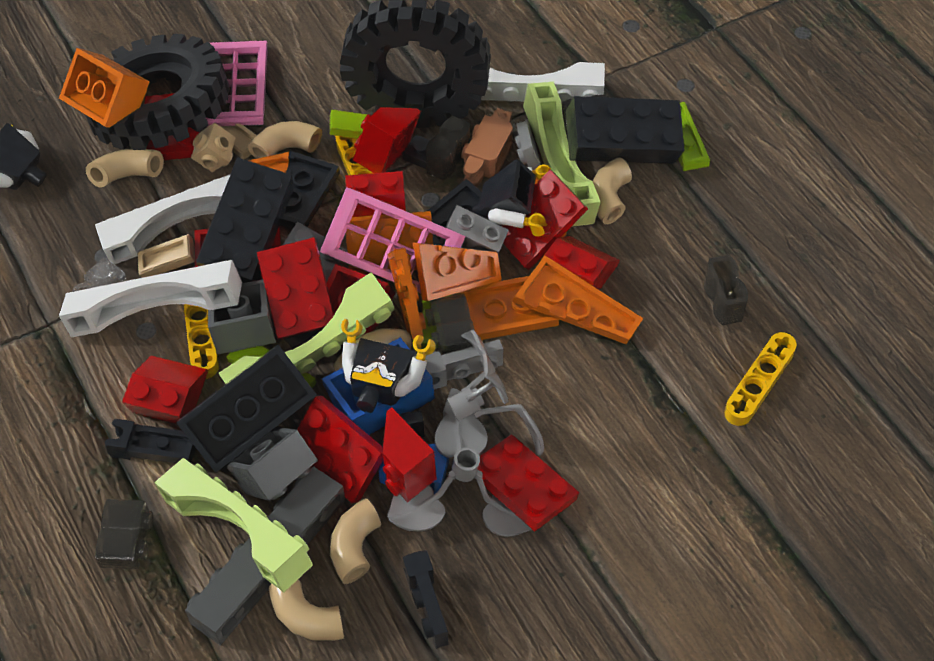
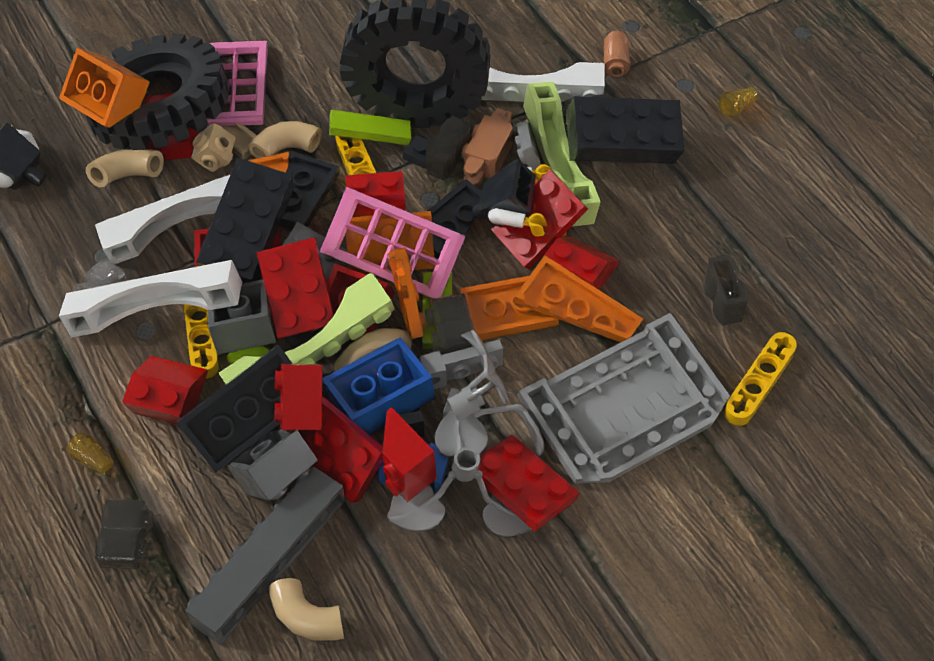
black plate [105,419,196,463] -> none
tan tile [138,234,195,278] -> none
yellowish green arch [154,458,313,593] -> none
tan cylinder [330,498,381,584] -> none
torso [341,319,436,413] -> none
red slope [353,107,421,173] -> none
black plate [402,550,448,649] -> none
orange wing [413,242,502,301] -> none
light grey brick [438,205,508,253] -> none
tan cylinder [593,157,632,224] -> none
lime tile [678,102,710,171] -> none
none -> clear yellow cone [66,432,114,475]
none -> red brick [274,364,322,430]
none -> light grey slope [517,313,730,484]
none -> nougat head [604,31,630,77]
none -> clear yellow cone [718,87,758,117]

